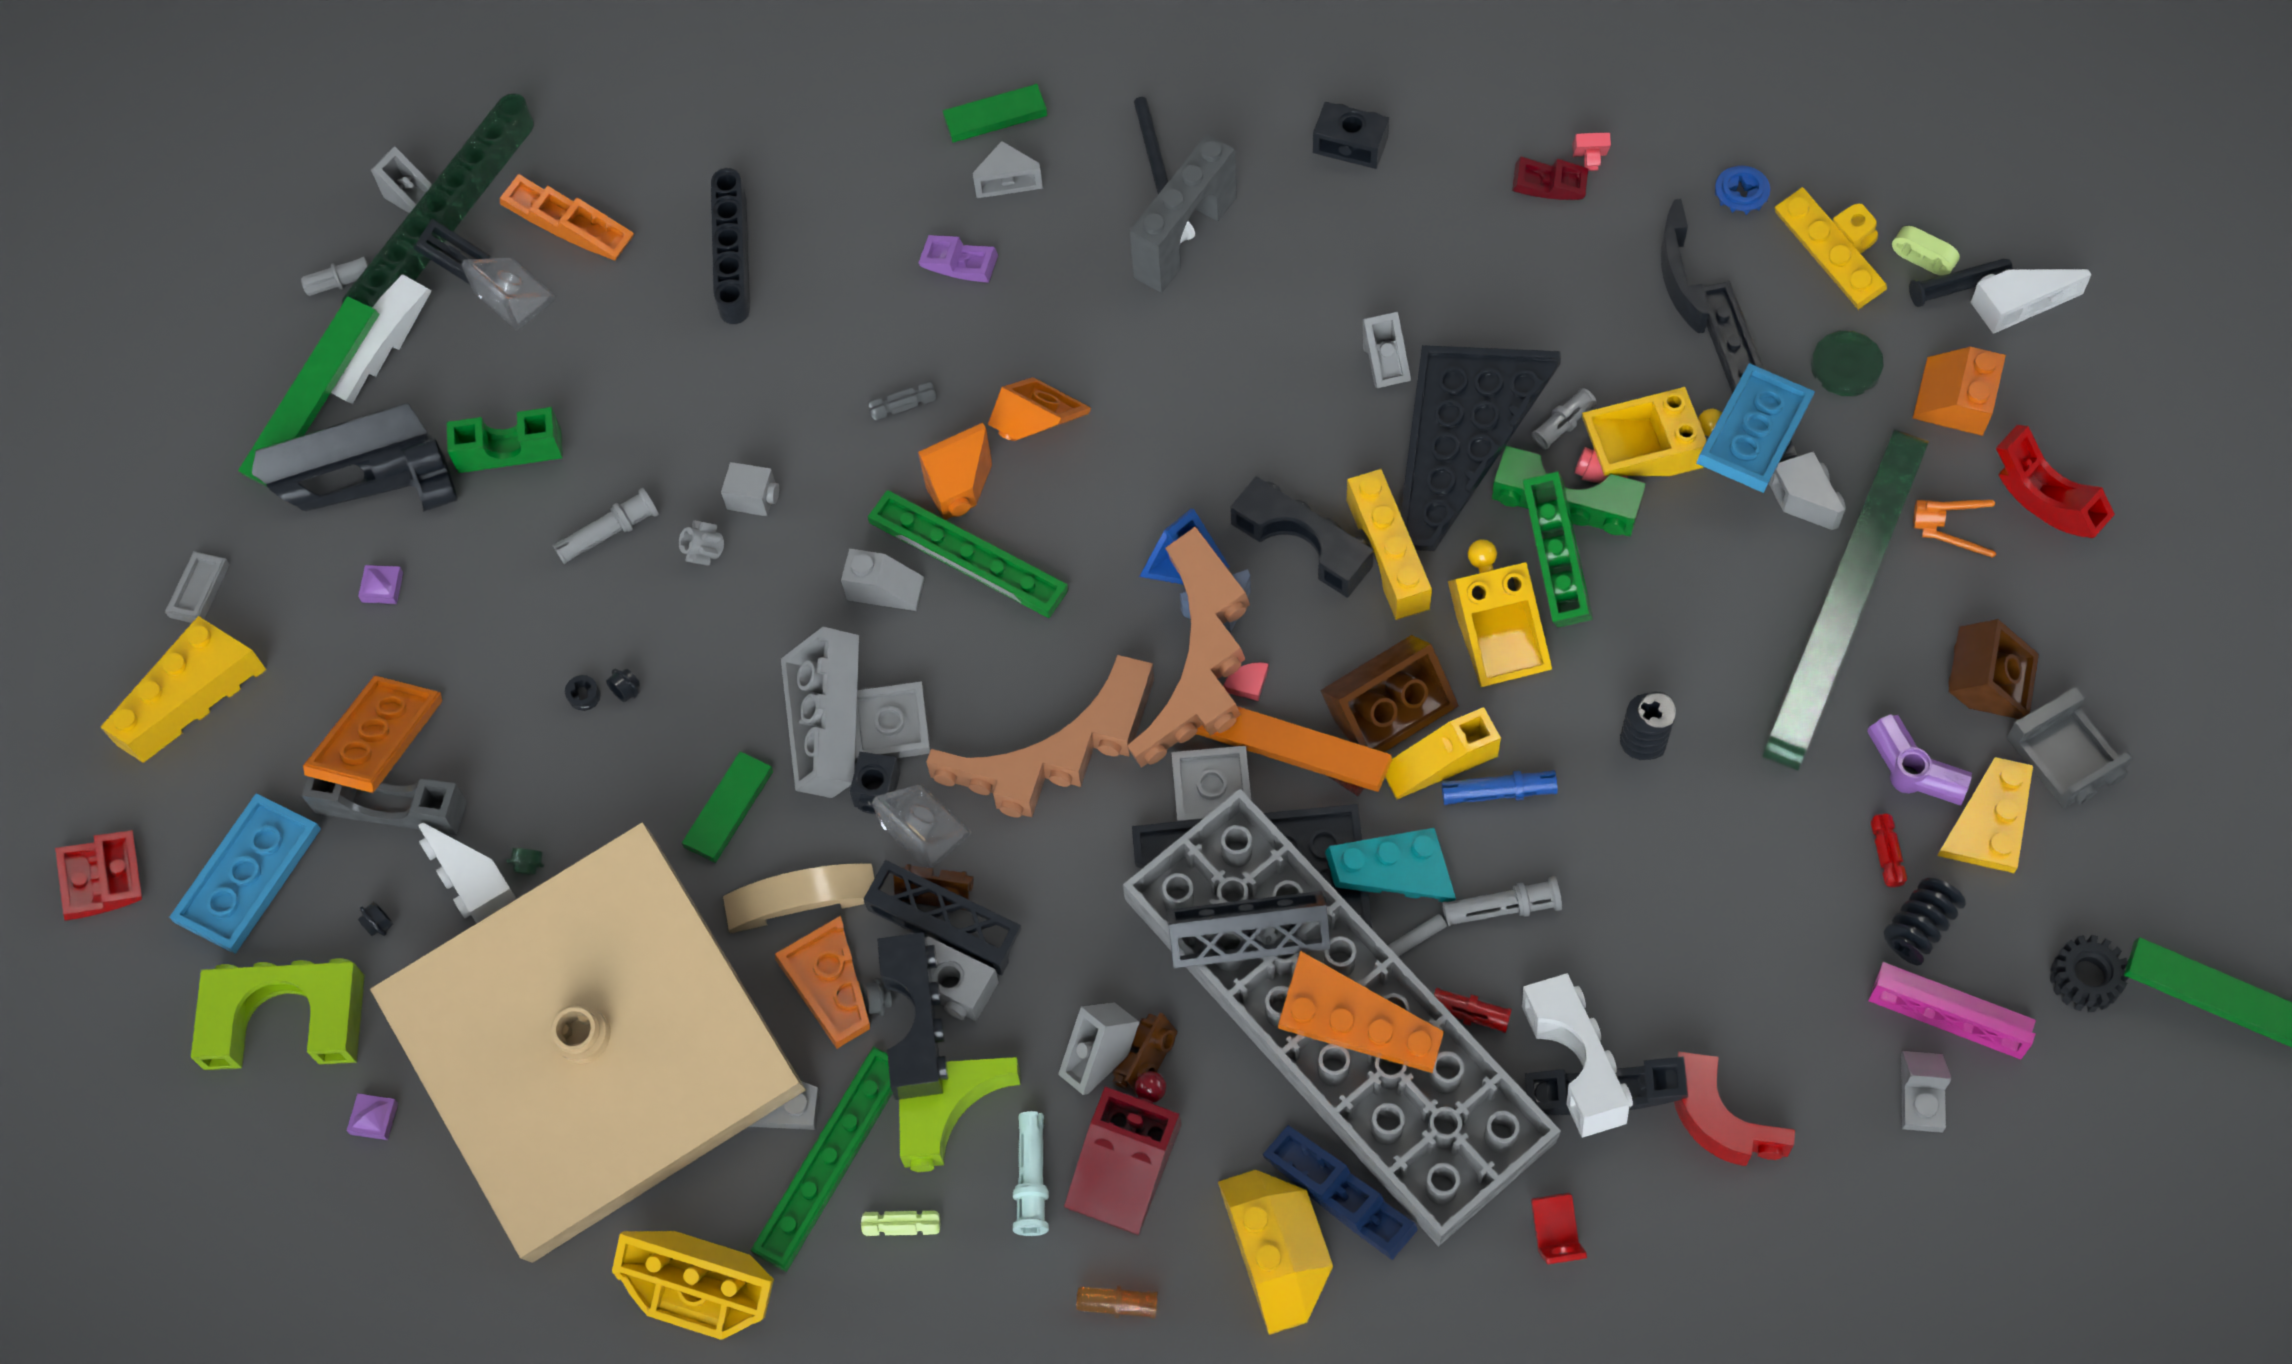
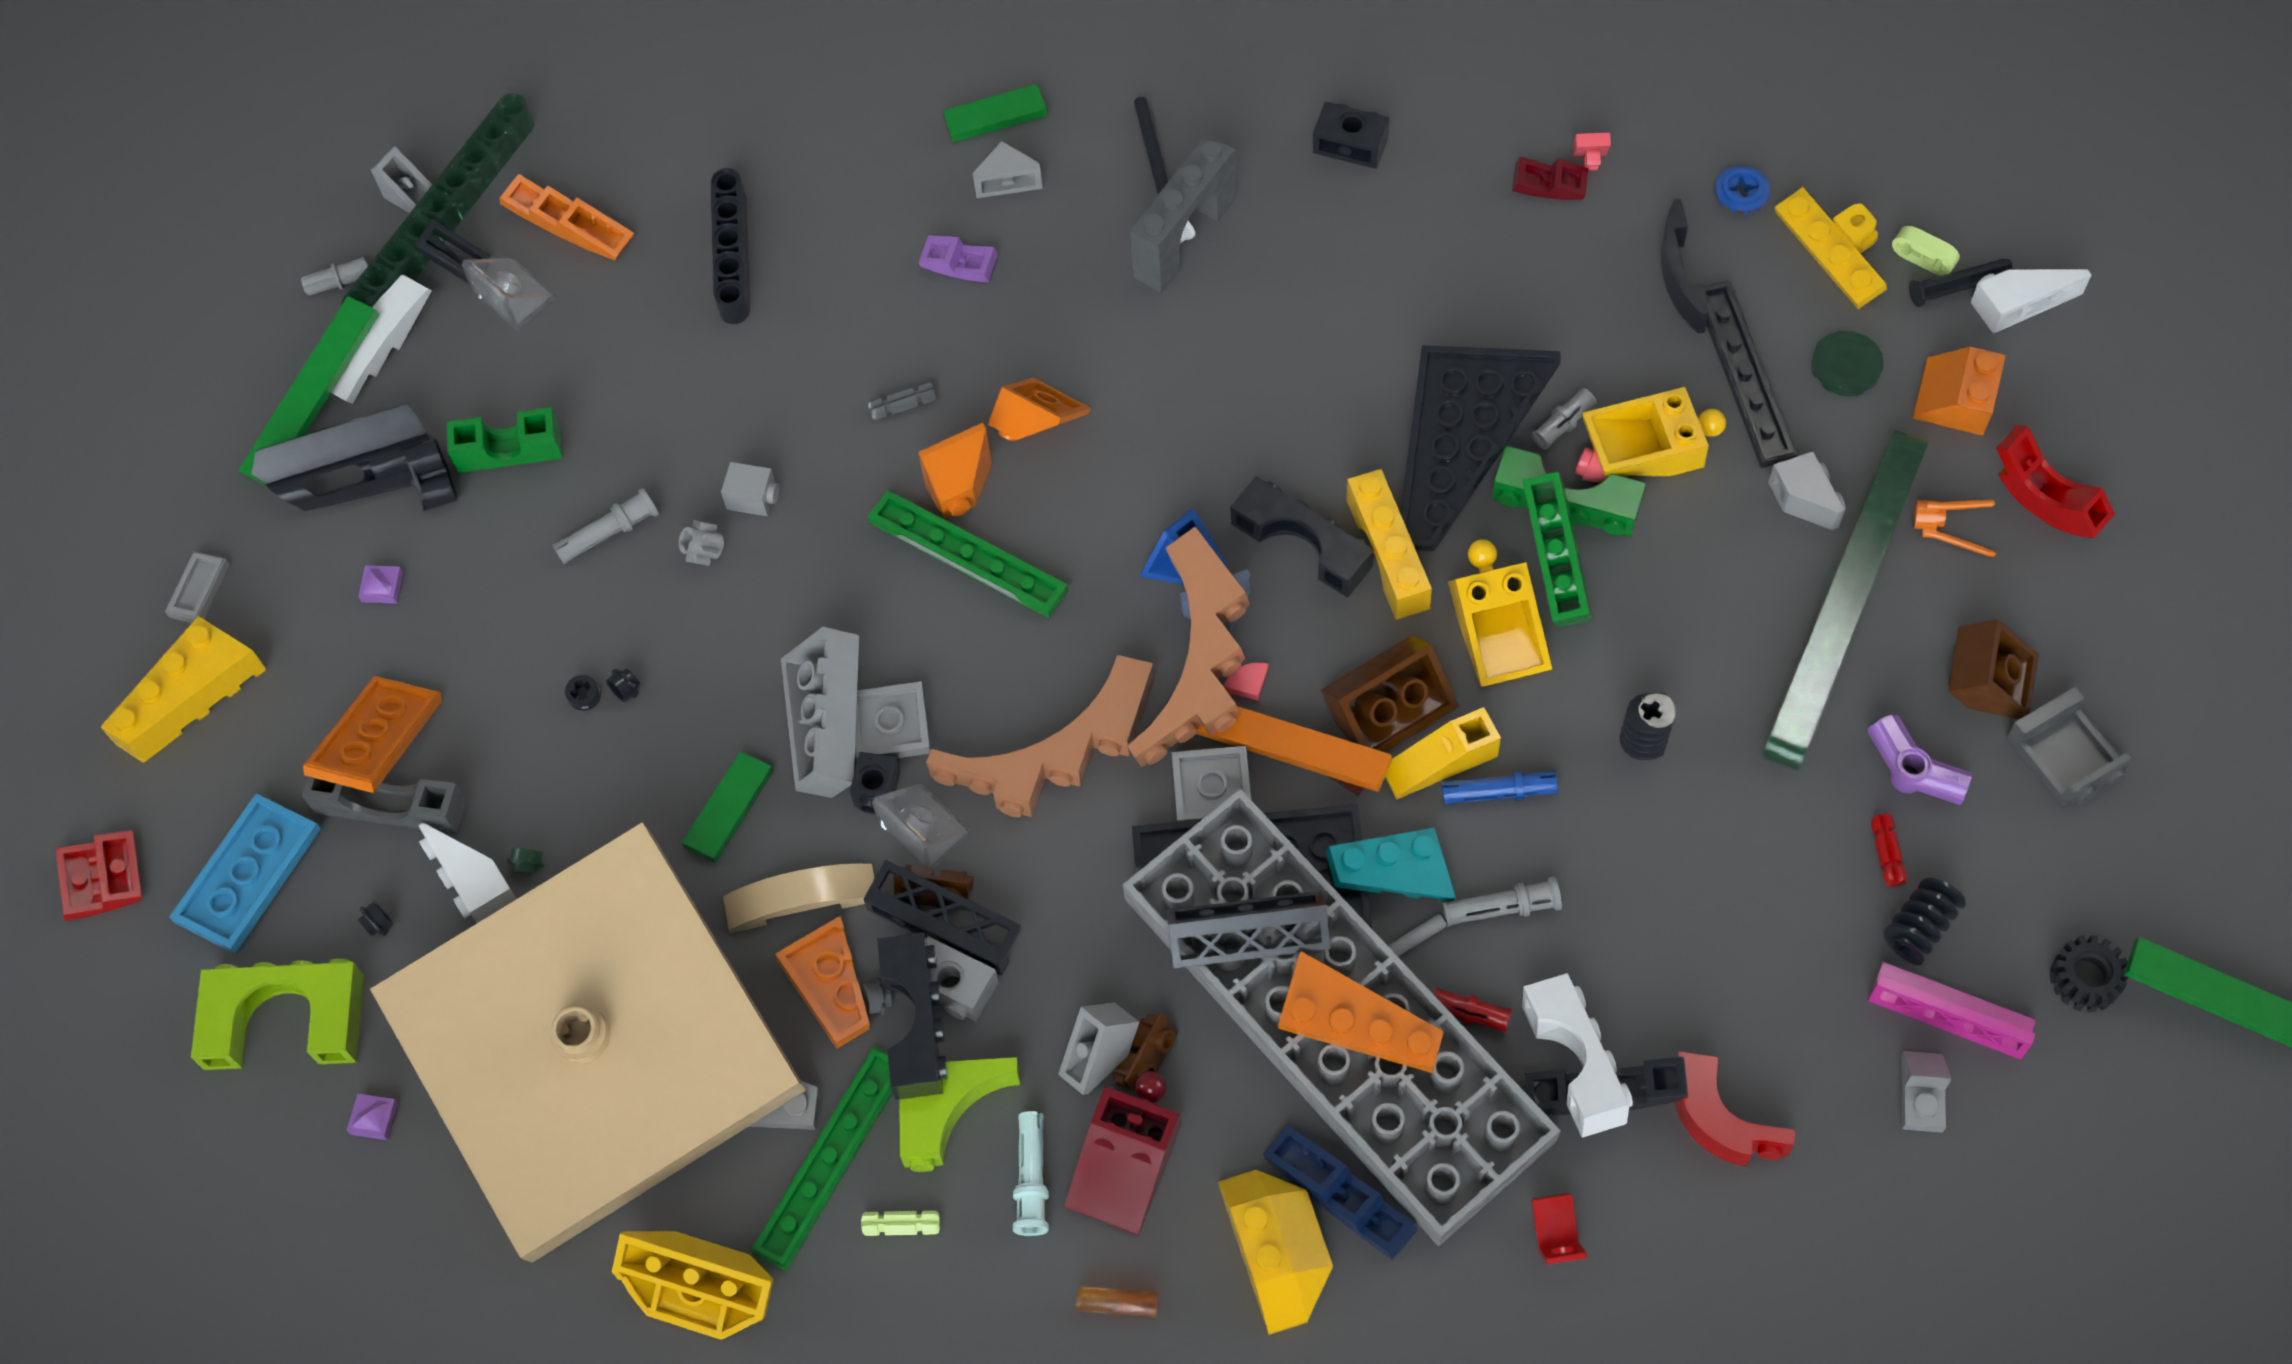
light grey slope [841,548,925,611] -> none
light grey slope [1363,311,1411,388] -> none
dark azure plate [1696,363,1815,493] -> none
yellow wing [1937,757,2033,873] -> none

